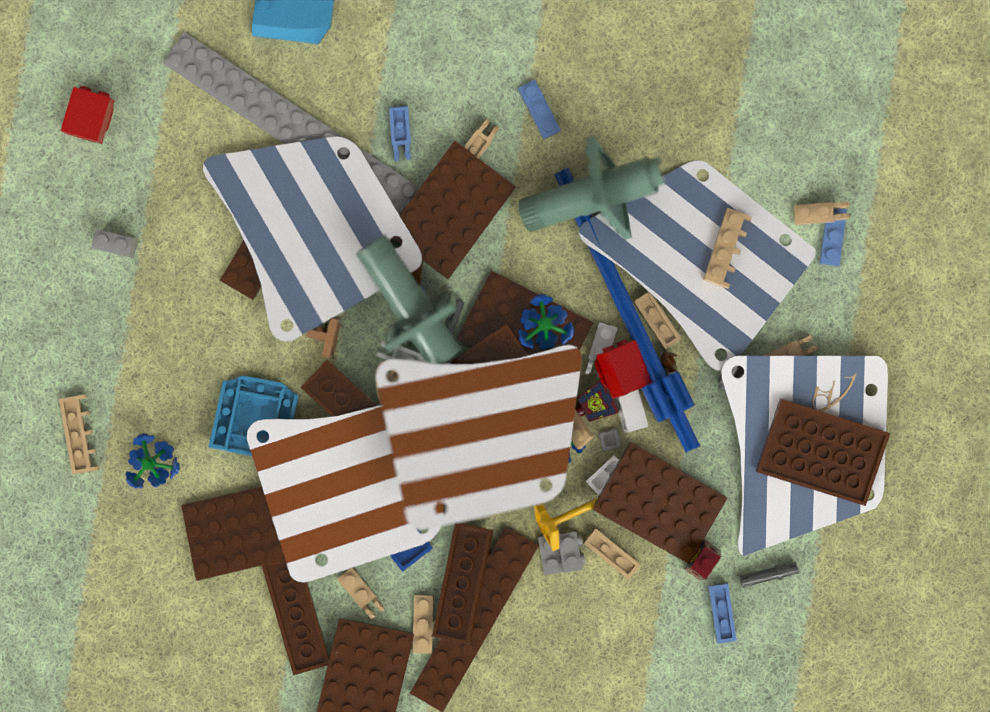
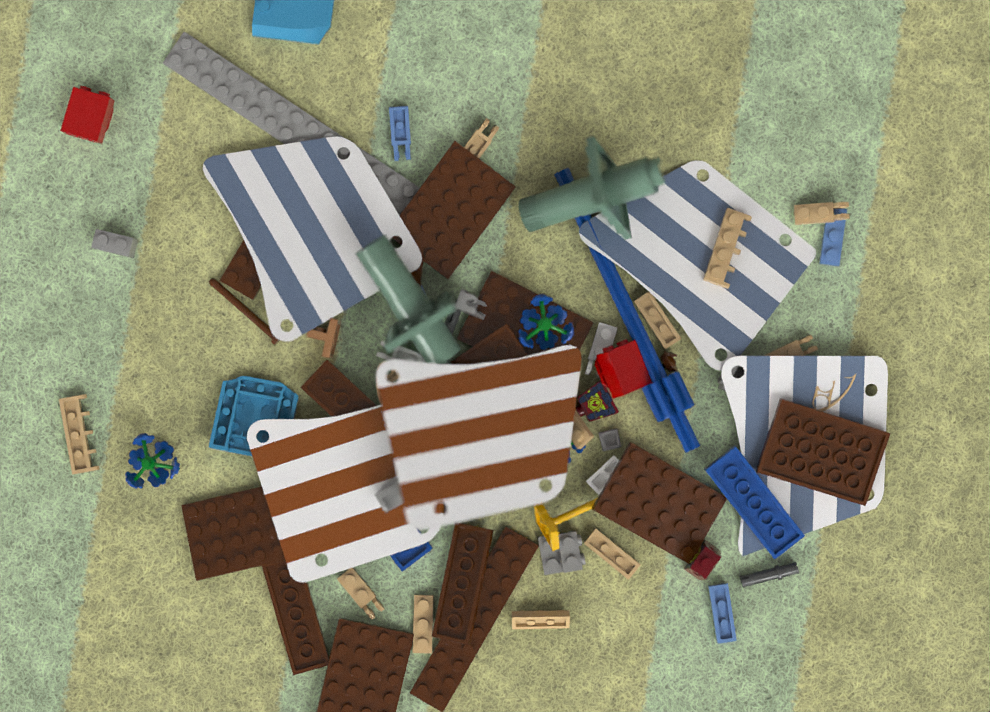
medium blue plate [518,80,561,140] -> none
white hinge [614,390,649,433] -> none
none -> reddish brown bar [209,278,280,345]
none -> light grey hinge [375,482,403,512]
none -> light grey hinge [456,289,487,320]
none -> tan plate [512,610,570,629]
none -> blue plate [704,445,805,560]

